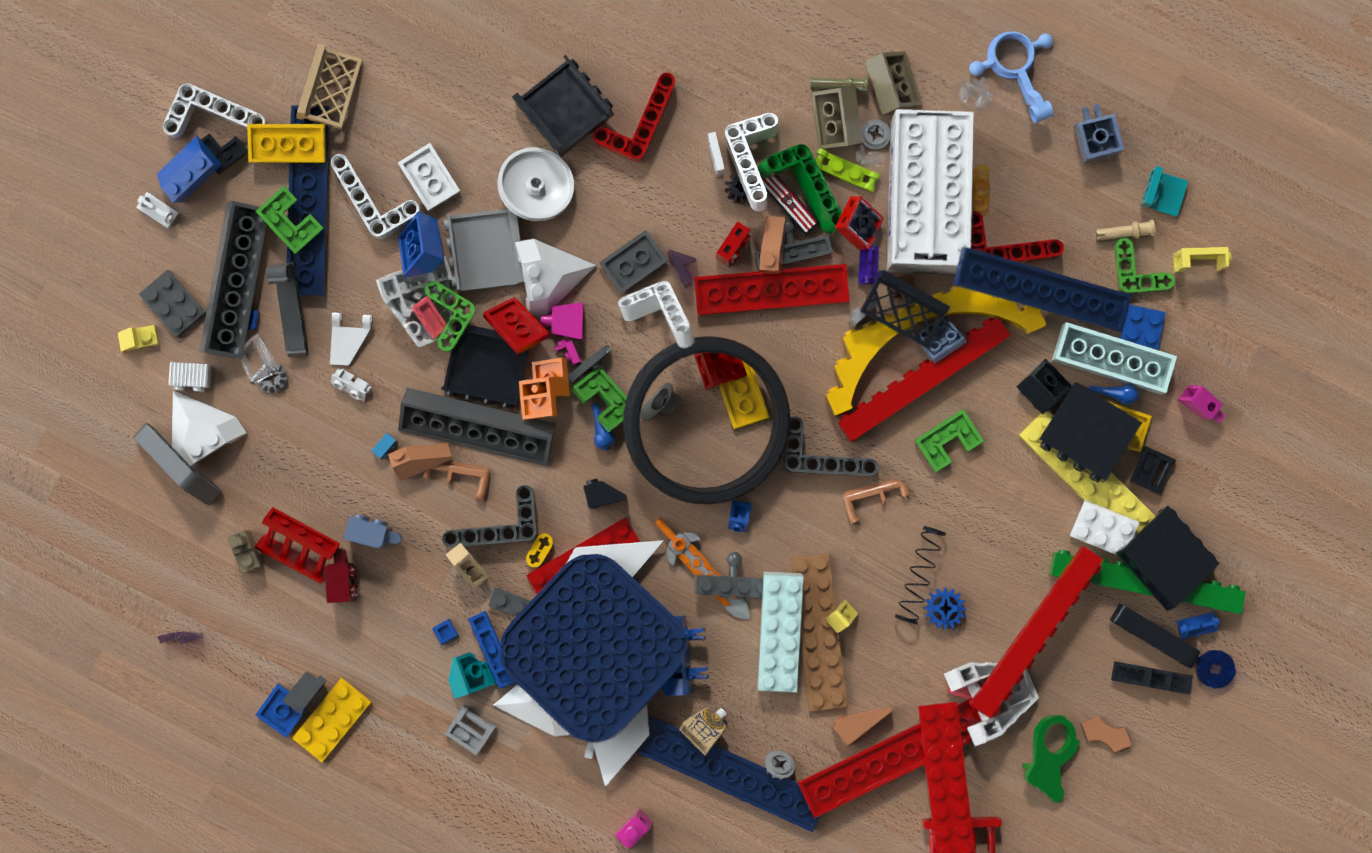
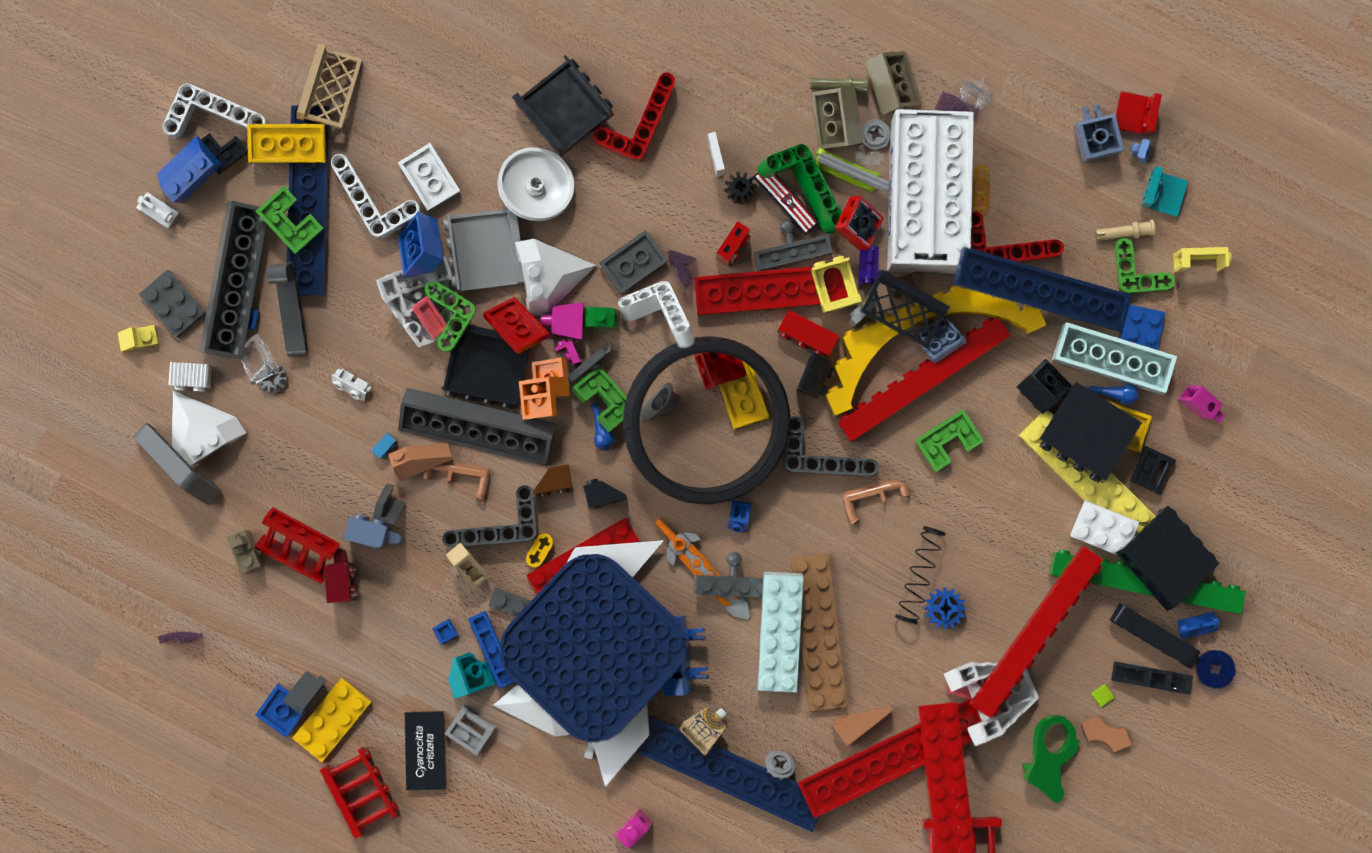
white flag [330,313,372,366] -> none
white beam [725,113,778,211] -> none
nougat slope [759,216,786,274] -> none
light yellow slope [825,599,858,633] -> none
light blue piece [969,32,1054,123] -> none
none -> red fence [319,747,400,839]
none -> dark grey panel [373,483,406,524]
none -> black tile [404,711,446,790]
none -> reddish brown slope [534,464,573,497]
none -> green torso [583,307,620,330]
none -> red brick [777,309,840,358]
none -> black slope [796,352,834,399]
none -> light yellow panel [811,256,862,314]
none -> light grey axle [818,153,890,192]
none -> clear purple slope [935,91,979,121]
none -> lime piece [1091,684,1115,707]
none -> red bracket [1115,91,1162,136]
none -> medium blue tile [1130,139,1153,164]

